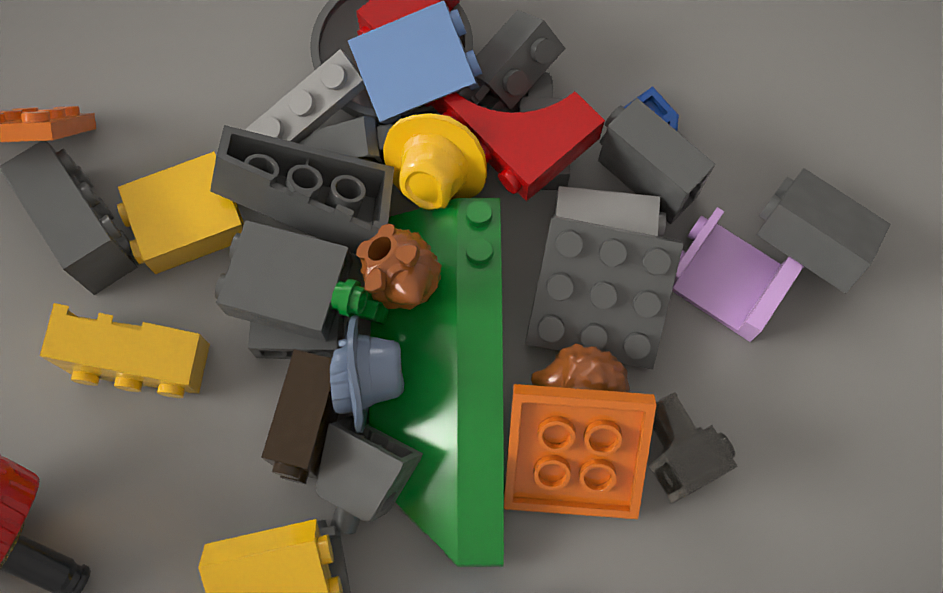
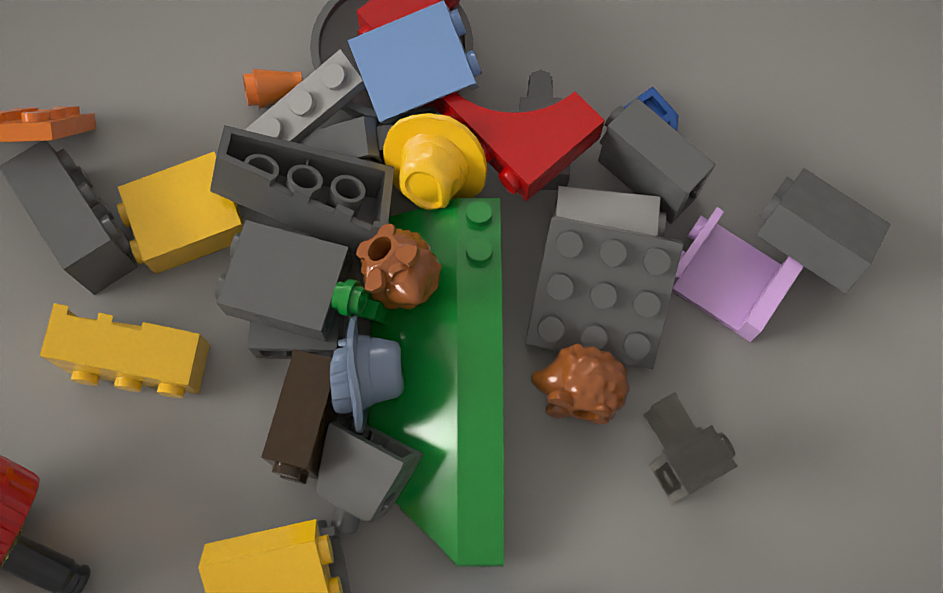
dark grey hinge [459,10,566,111] -> none
orange plate [504,384,656,519] -> none
none -> orange cone [243,68,303,109]

